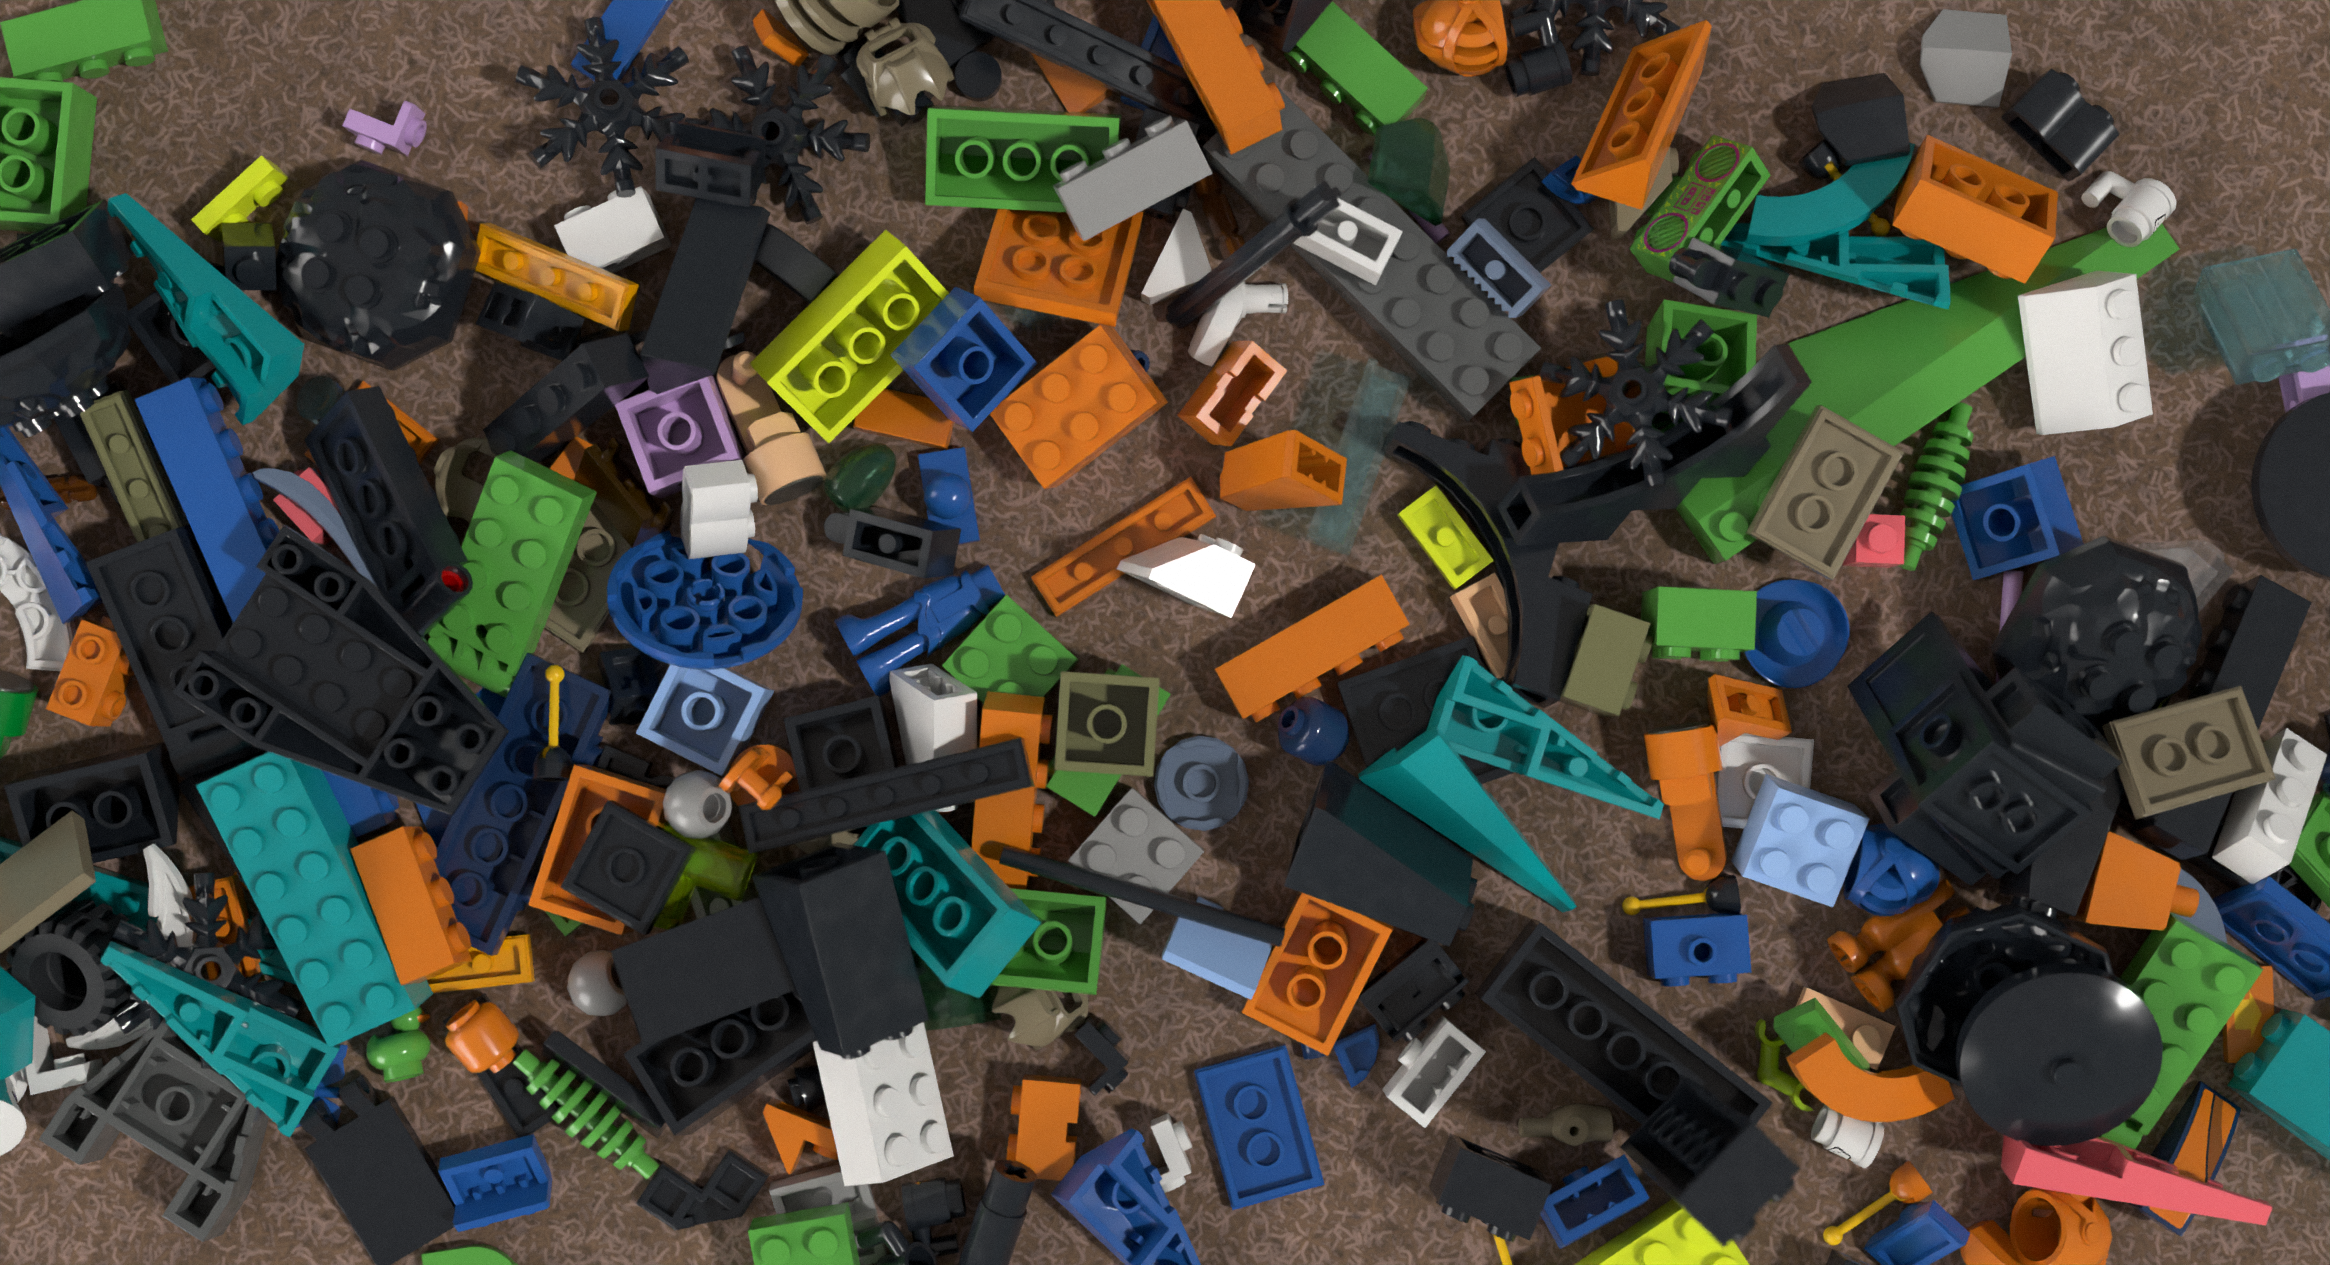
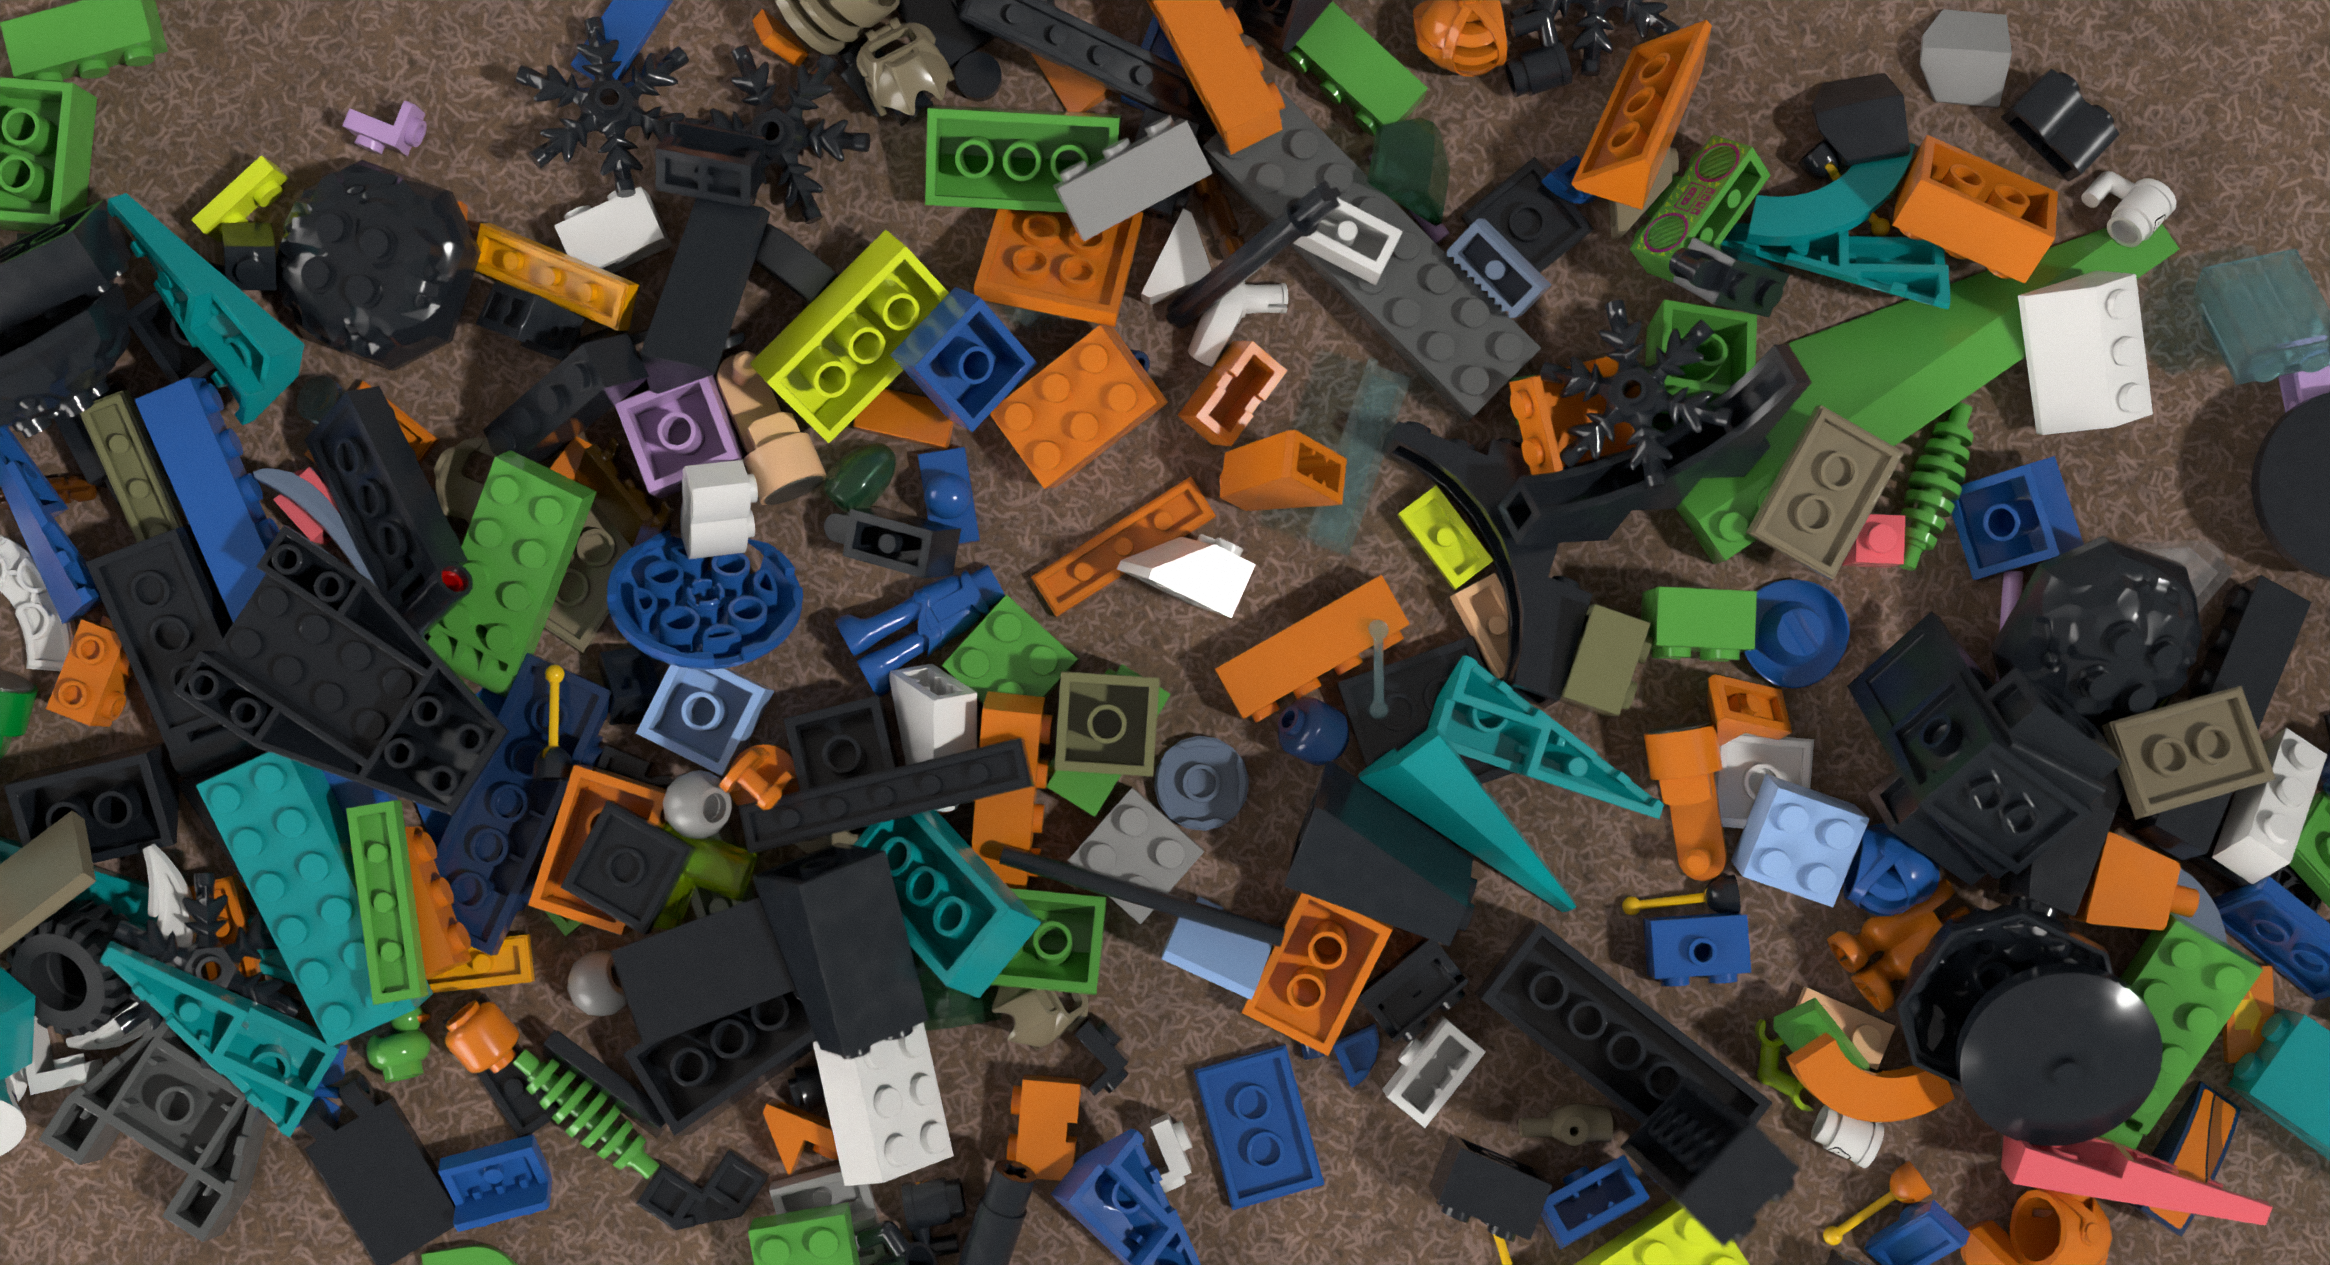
none -> bright green plate [346,800,428,1005]
none -> clear light blue hinge [1368,619,1389,719]

